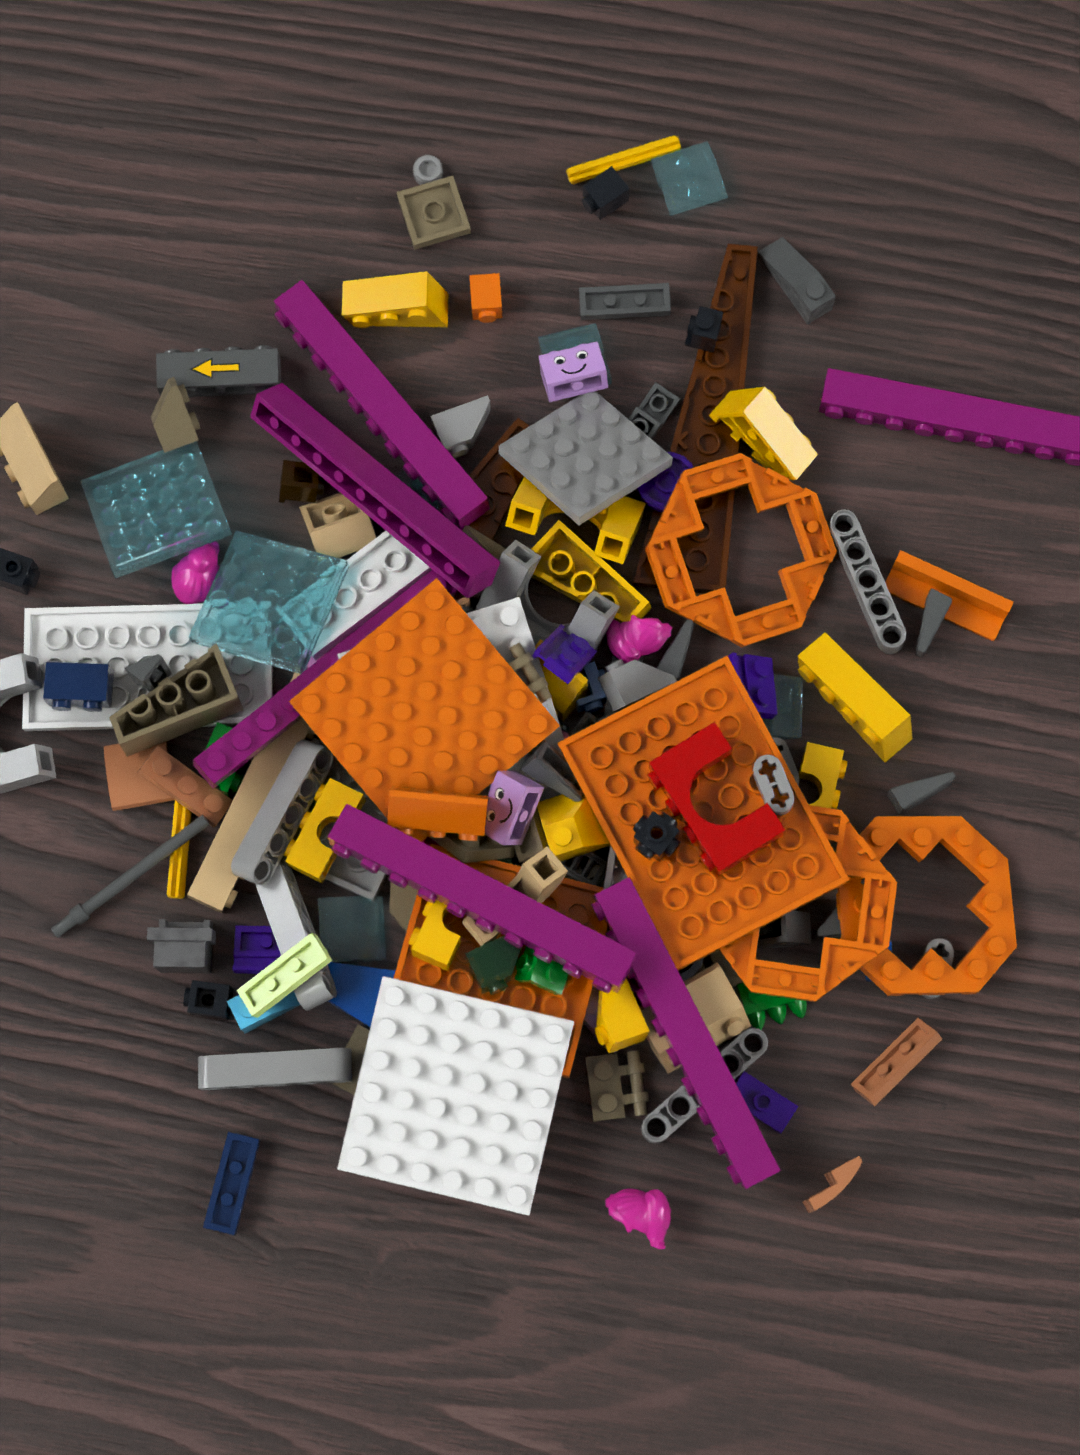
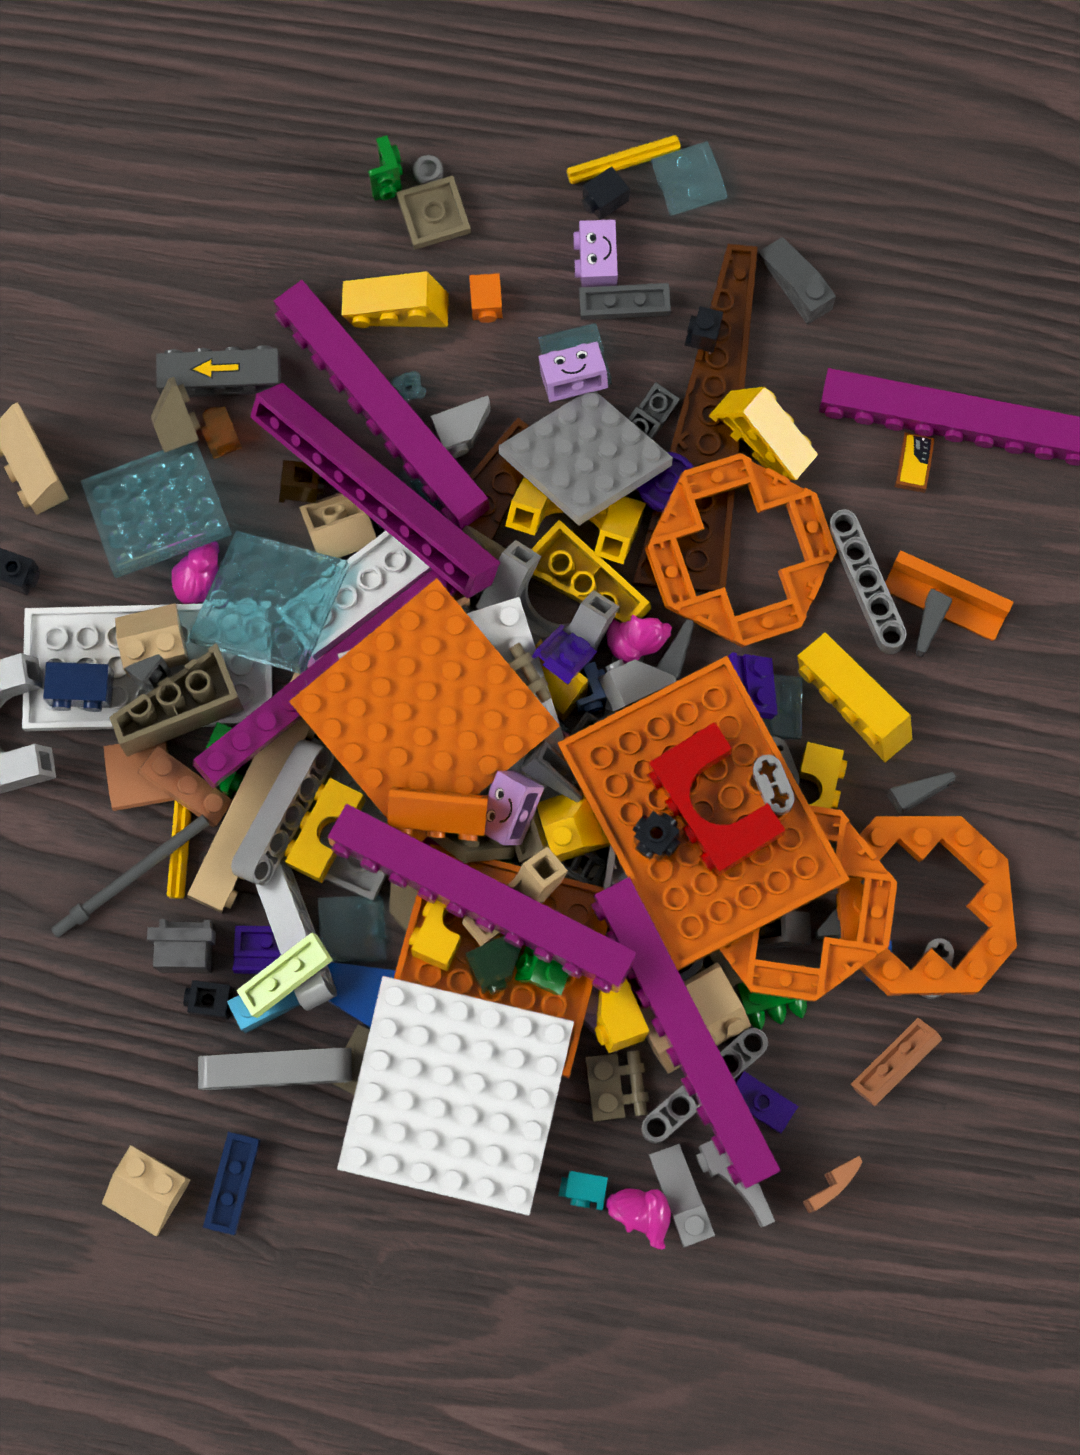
none -> tan slope [102,1145,191,1237]
none -> tan slope [115,603,190,678]
none -> clear orange brick [201,406,242,459]
none -> green bracket [368,135,403,200]
none -> clear light blue plate [392,371,426,403]
none -> teal brick [559,1171,608,1211]
none -> lavender brick [573,219,618,287]
none -> light grey slope [649,1144,715,1247]
none -> light grey slope [696,1141,775,1227]
none -> slope [895,432,934,493]

